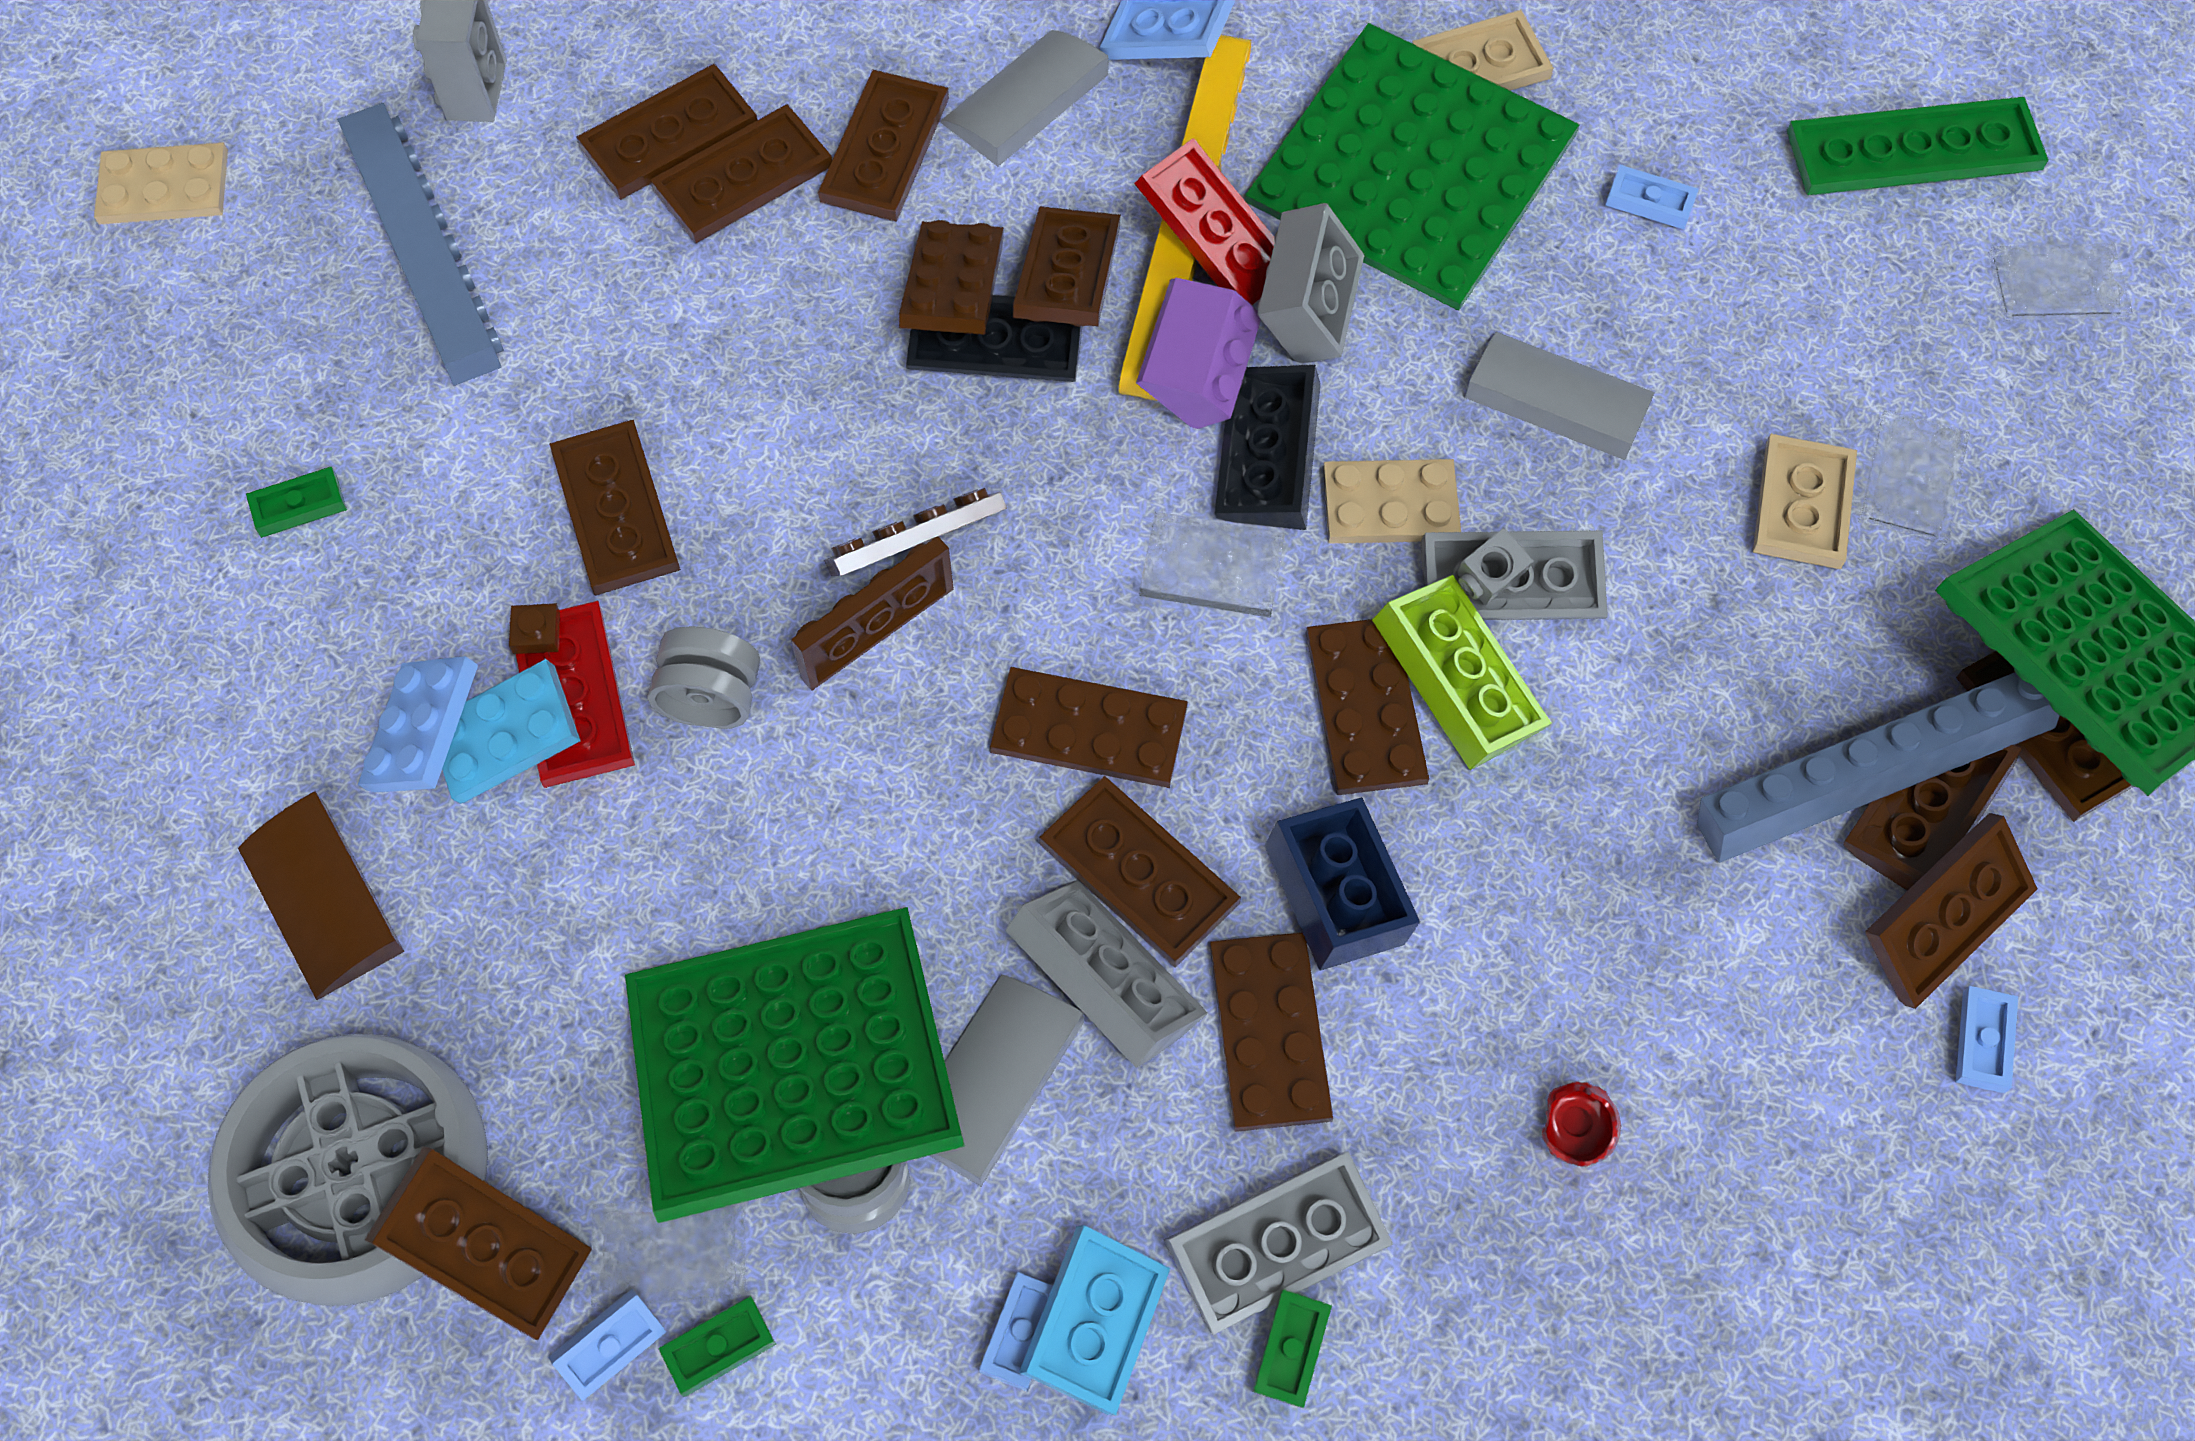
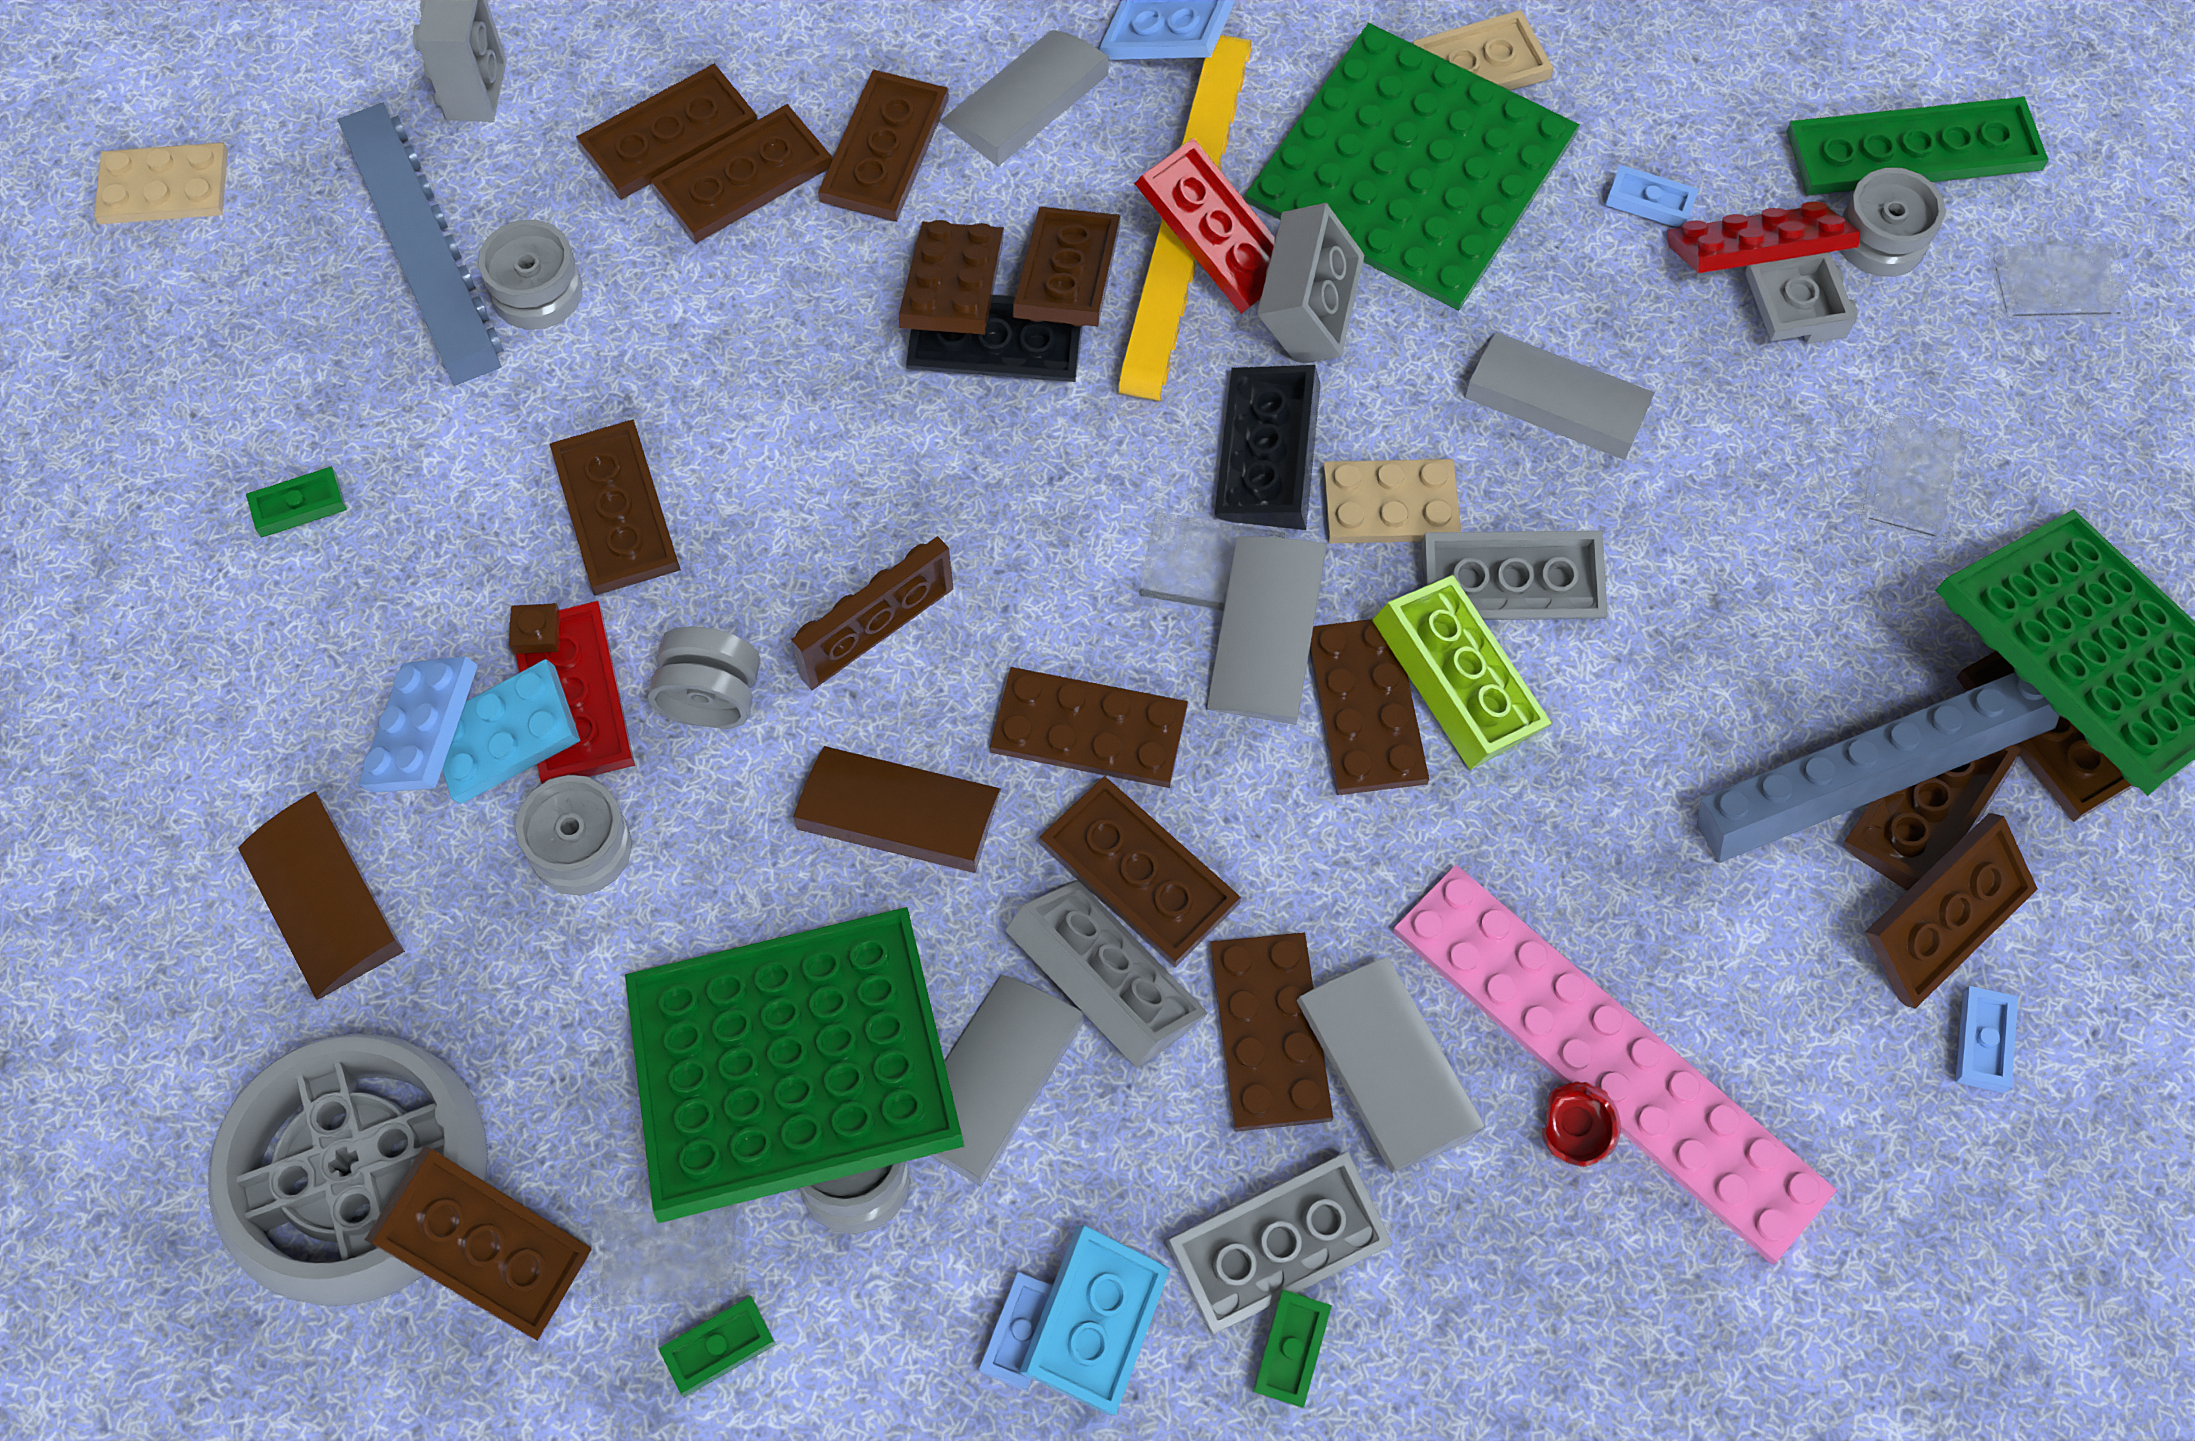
light blue plate [548,1288,666,1401] -> none
plate [824,488,1007,576] -> none
medium lavender slope [1136,278,1261,429] -> none
dark blue brick [1264,797,1420,971] -> none
light grey brick [1456,527,1534,606] -> none
tan plate [1753,434,1857,569] -> none
none -> light grey wheel [478,219,583,330]
none -> light grey wheel [515,775,633,896]
none -> reddish brown slope [793,746,1001,873]
none -> light grey slope [1207,536,1327,725]
none -> light grey slope [1297,957,1485,1174]
none -> bright pink plate [1392,865,1837,1265]
none -> red plate [1667,201,1860,274]
none -> light grey plate [1745,252,1857,344]
none -> light grey wheel [1840,168,1946,277]

